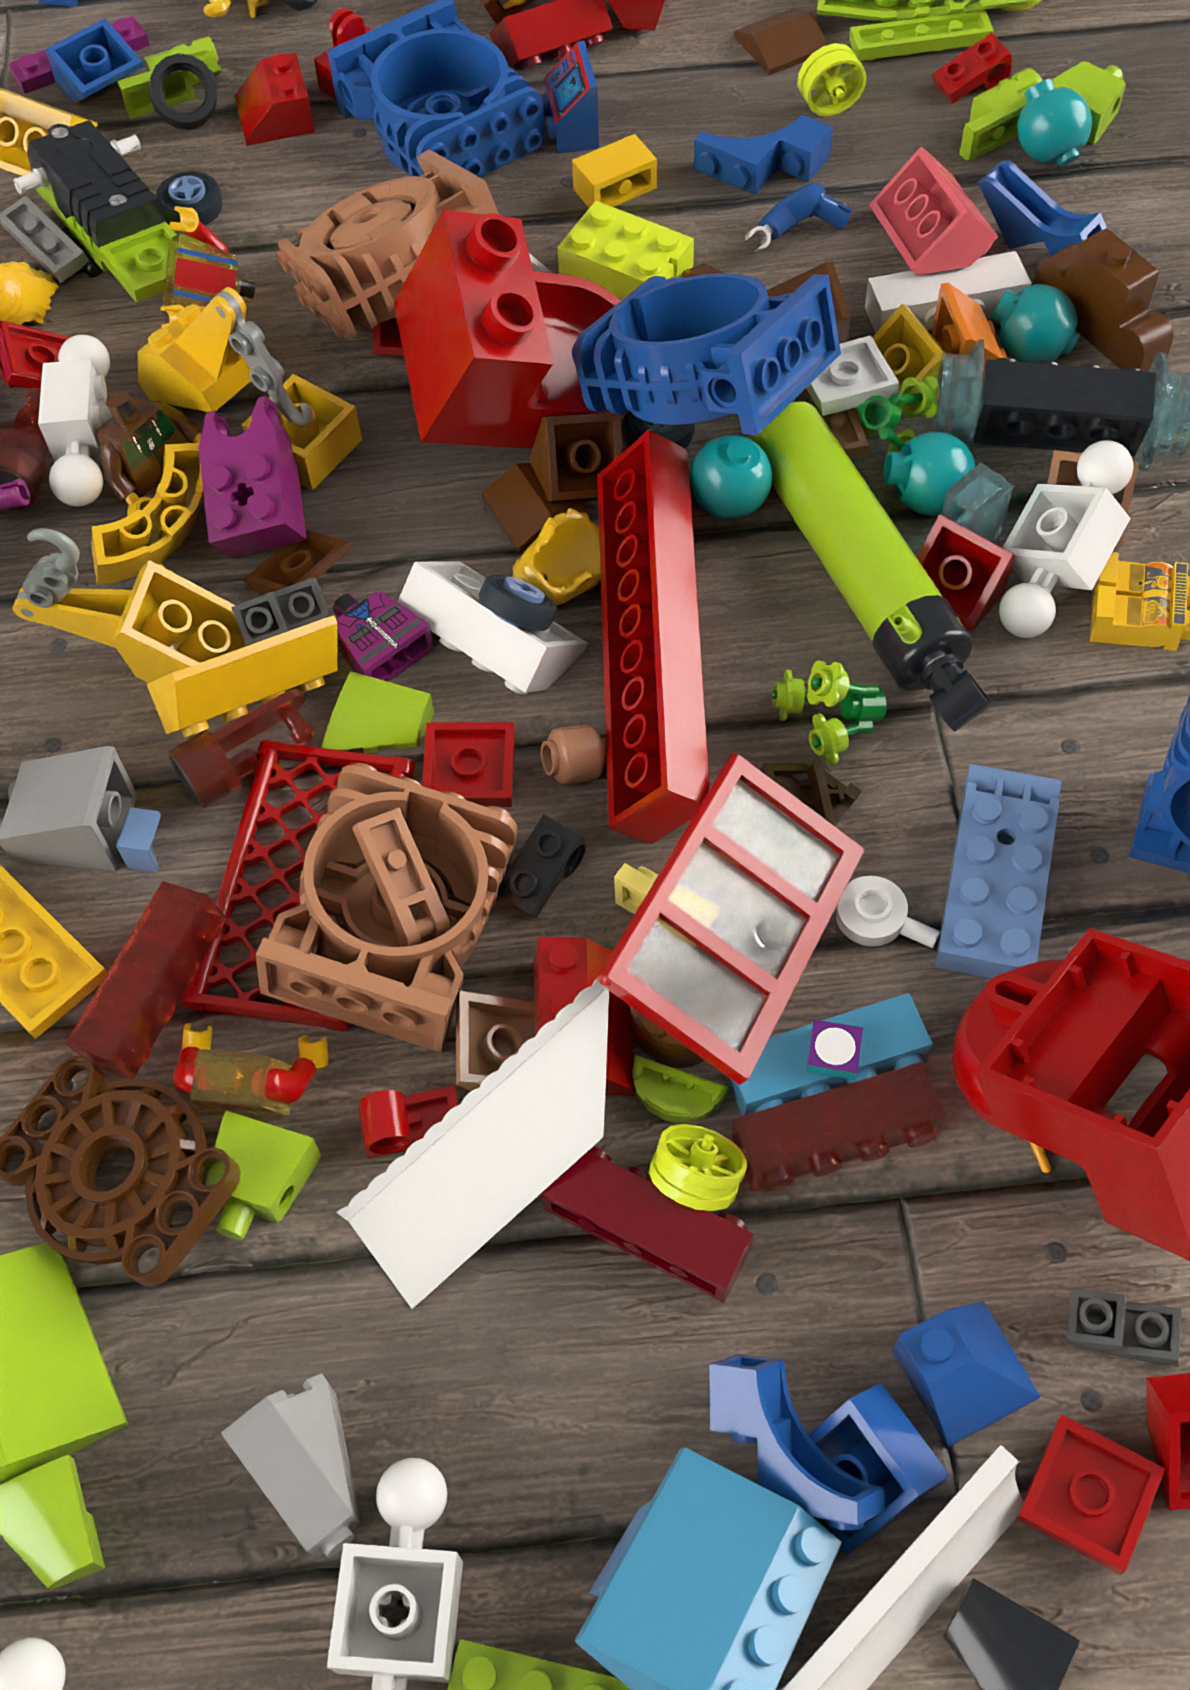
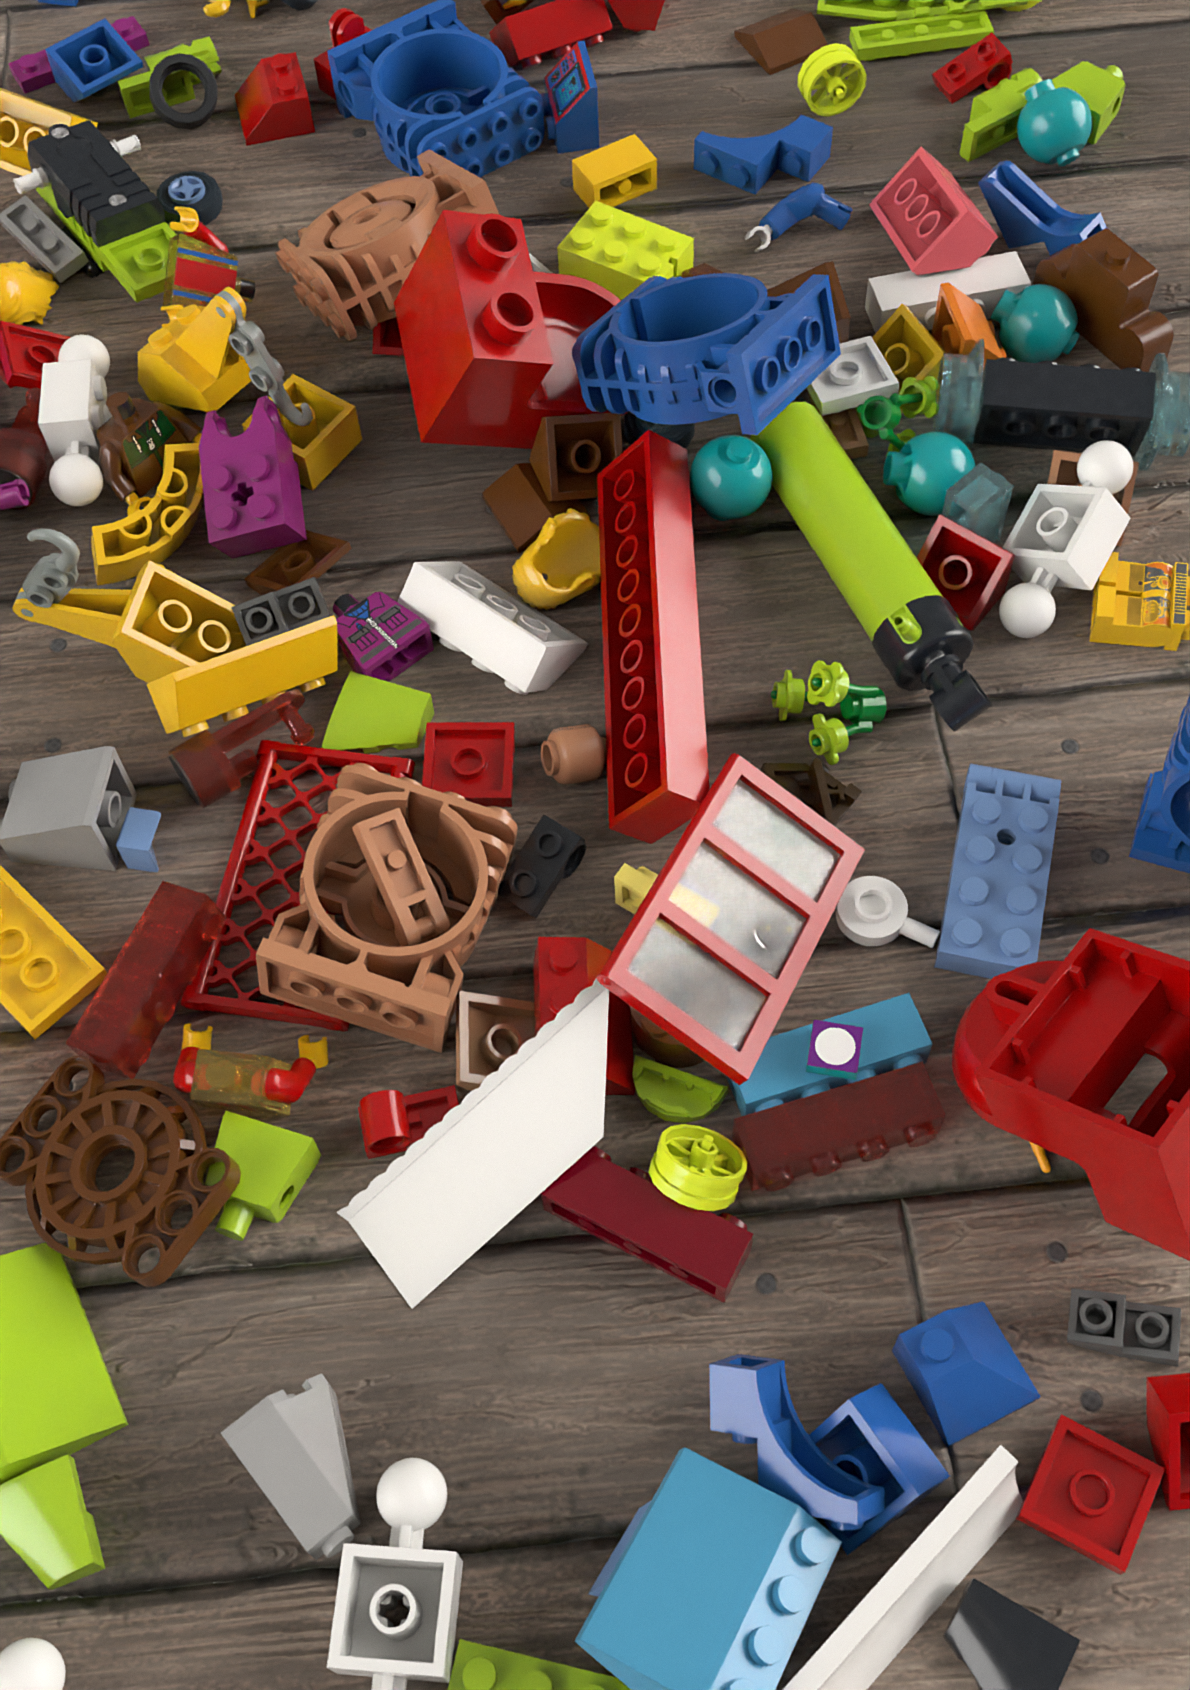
black wheel [479,575,557,631] -> none

